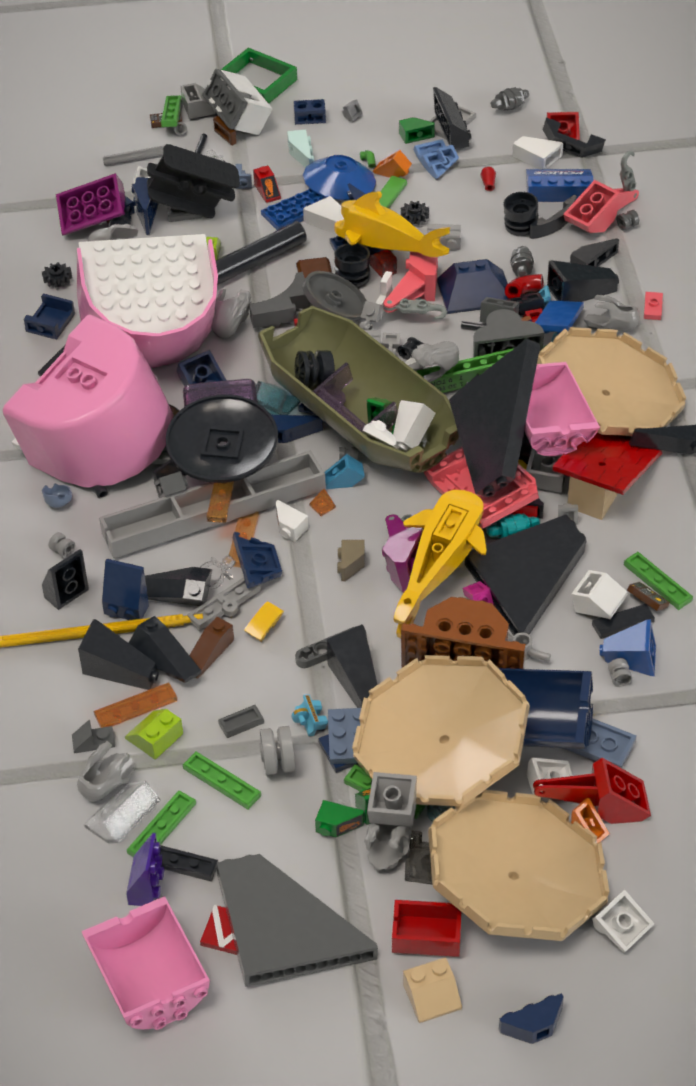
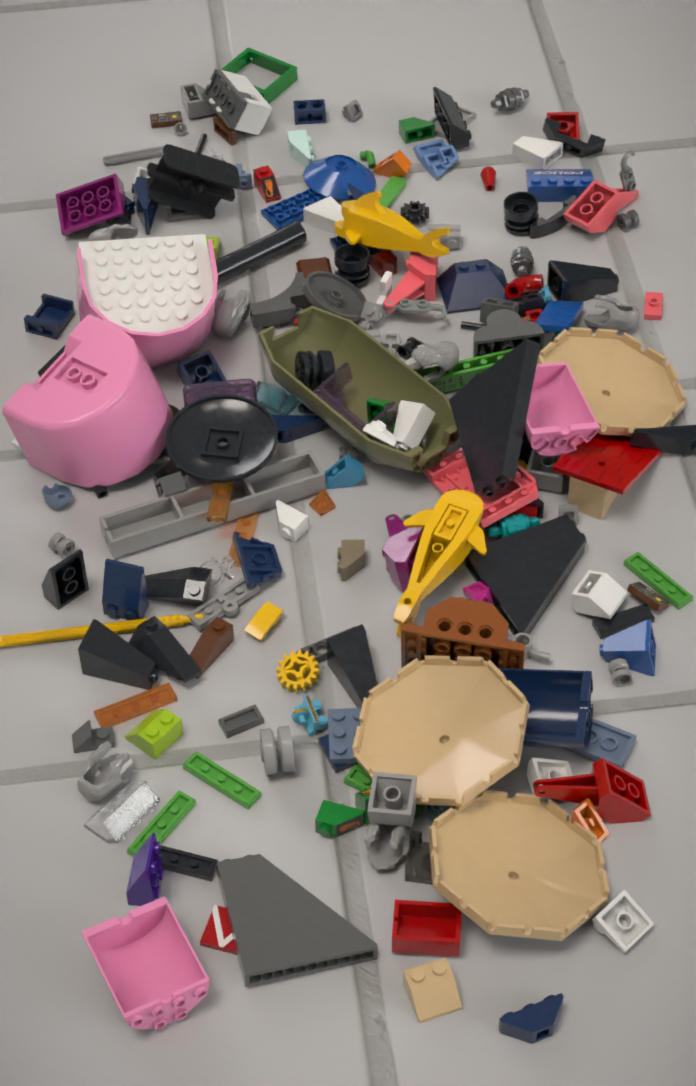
black gear [42,262,73,288] -> none
bright green tile [161,95,182,127] -> none
black slope [570,238,619,267] -> none
none -> yellow gear [276,649,320,693]

